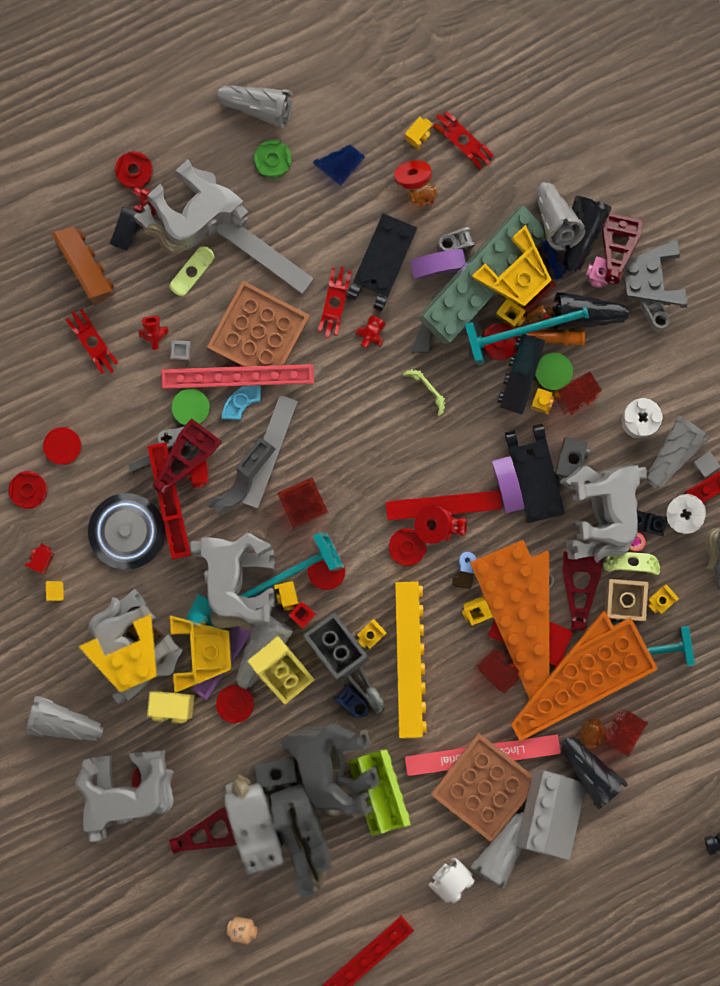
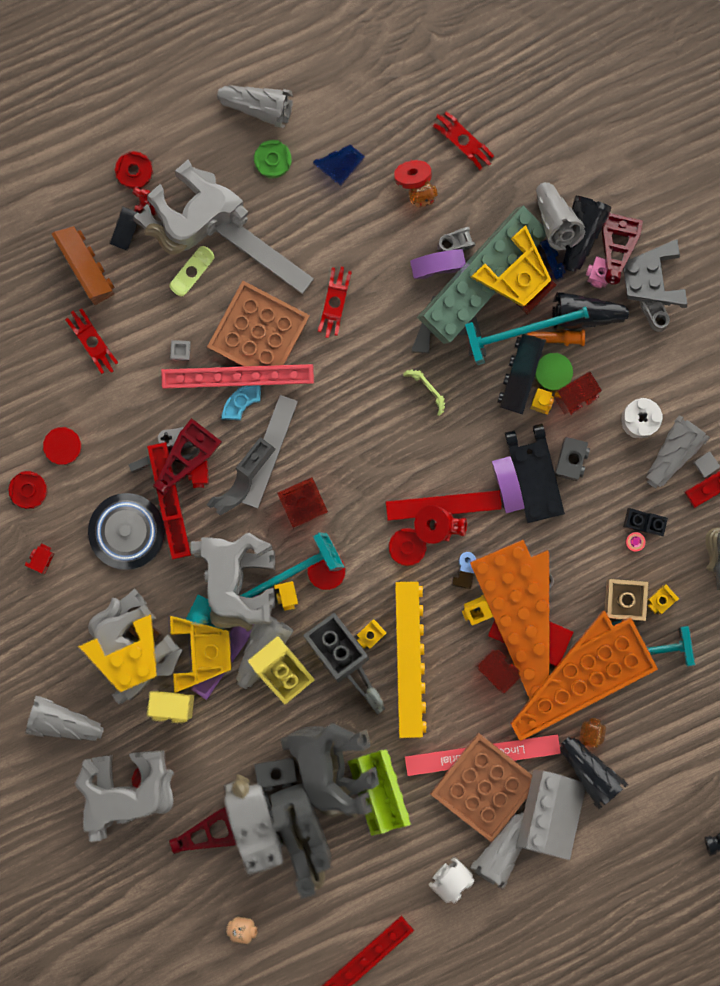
yellow slope [45,581,64,601] -> none
red piece [138,316,168,350] -> none
bright green tile [172,389,210,426] -> none
red tile [216,685,254,724] -> none
red brick [289,601,316,628] -> none
dark blue piece [333,683,369,718] -> none
black hinge [347,213,418,312] -> none
red piece [355,316,386,349] -> none
yellow brick [405,116,433,150] -> none
red tile [481,323,518,361] -> none
yellow brick [495,298,526,329] -> none
clear orange head [526,304,555,332] -> none
light grey piece [560,465,647,563] -> none
dark red plate [562,551,602,630] -> none
yellowish green piece [603,552,660,575] -> none
clear red brick [603,709,648,756] -> none
white brick [666,494,706,534] -> none

